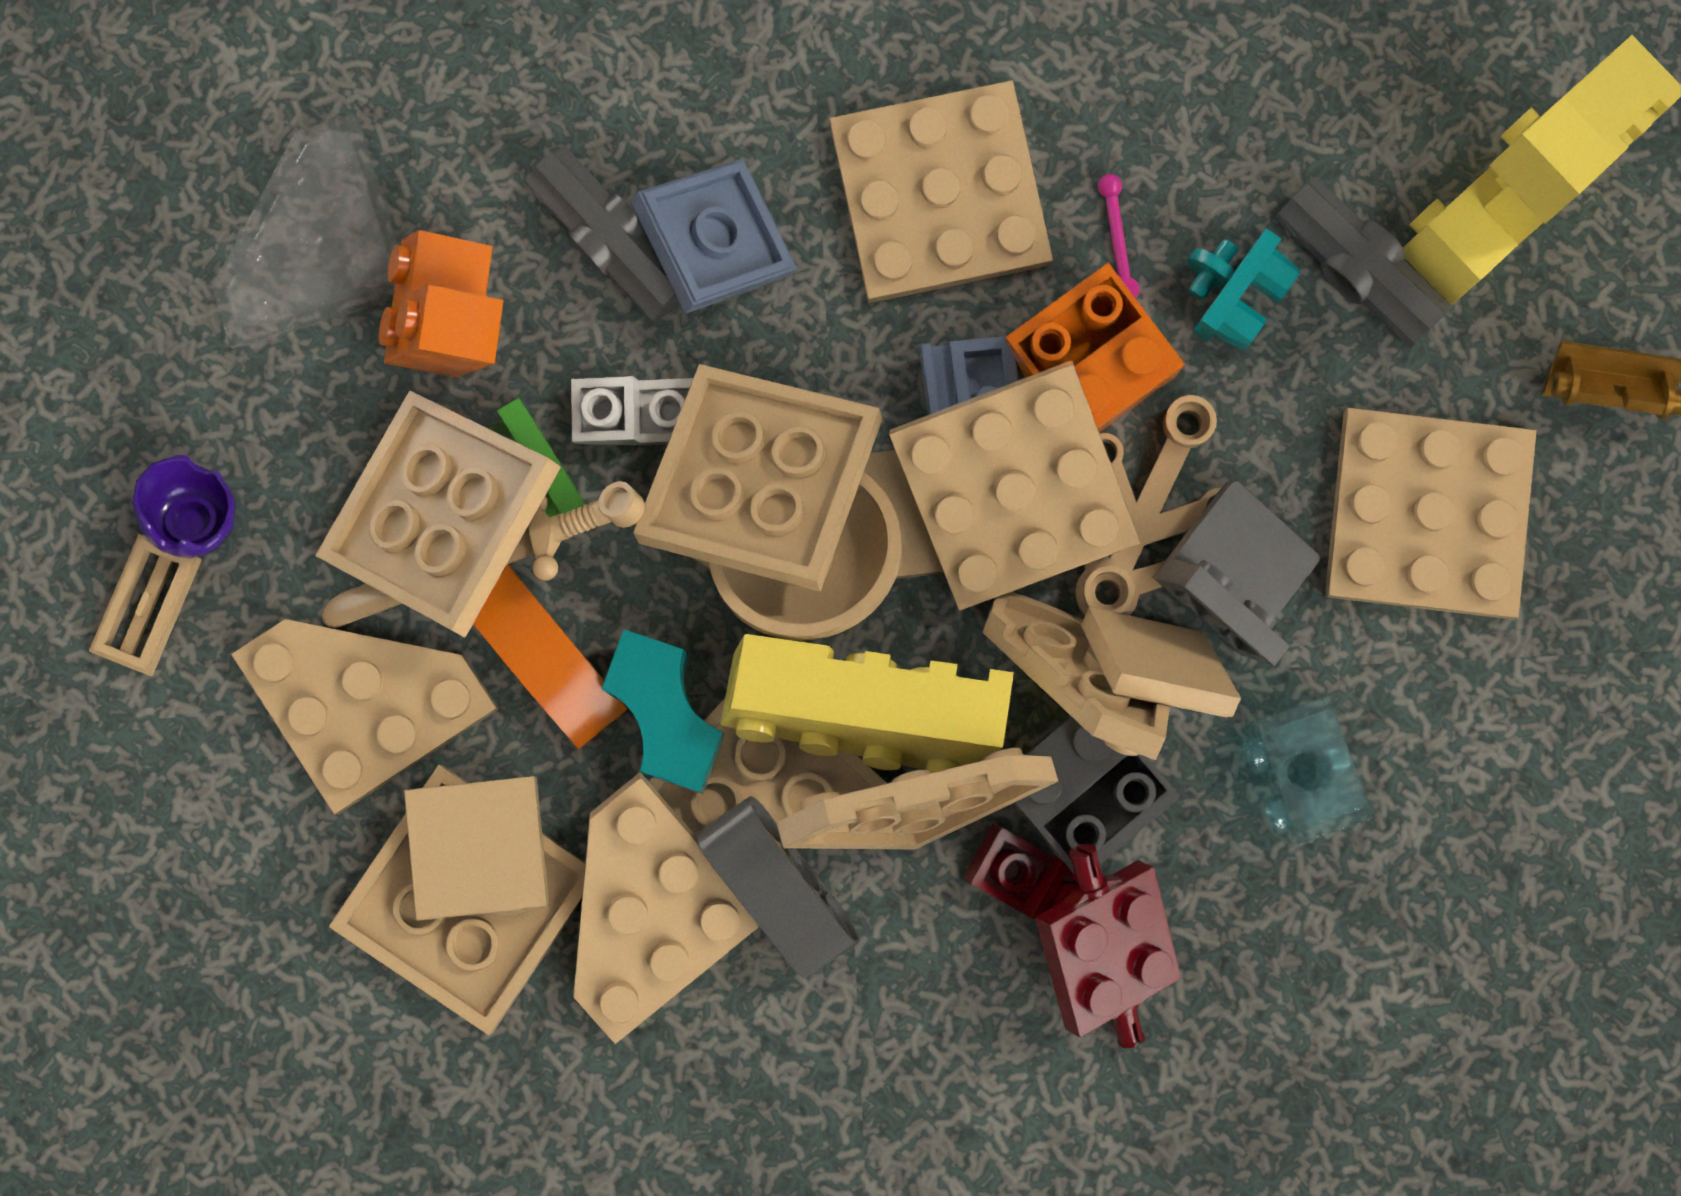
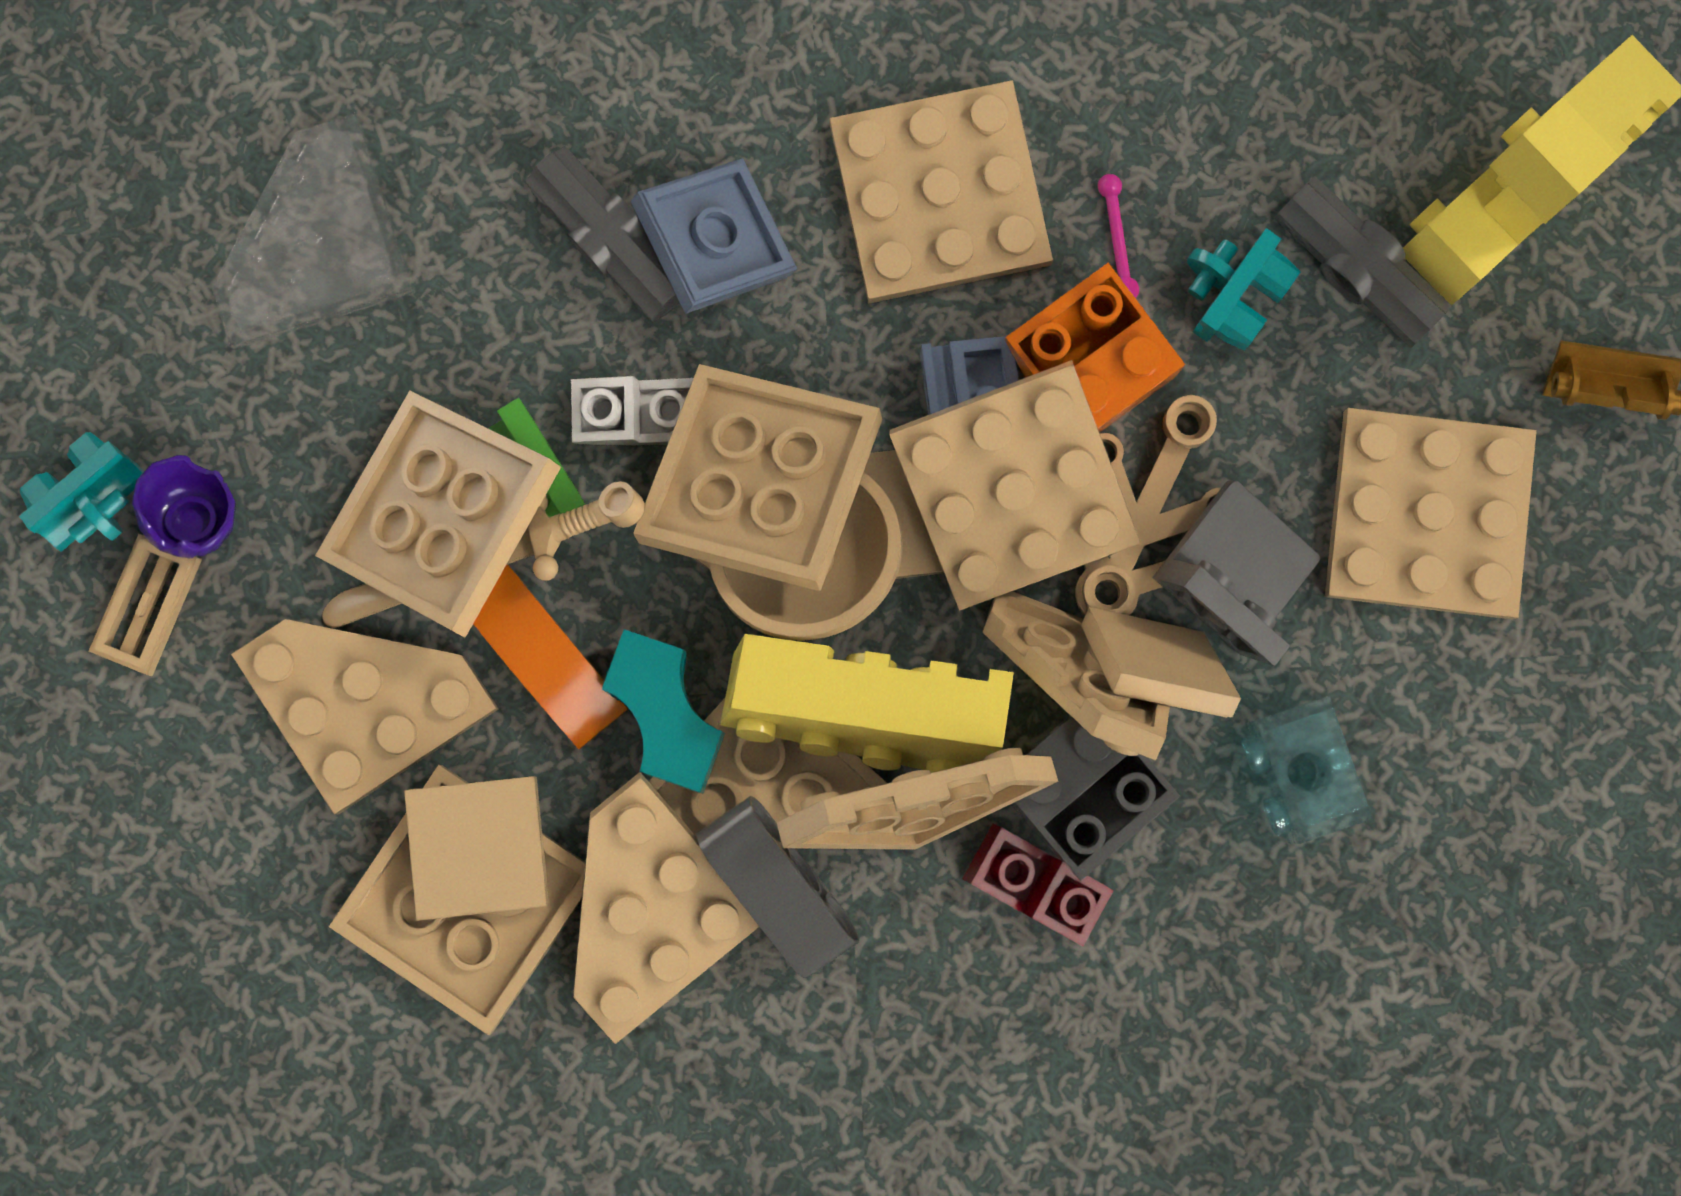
orange brick [378,230,504,377] -> none
plate [1035,844,1181,1048] -> none
none -> teal hips [19,432,144,552]

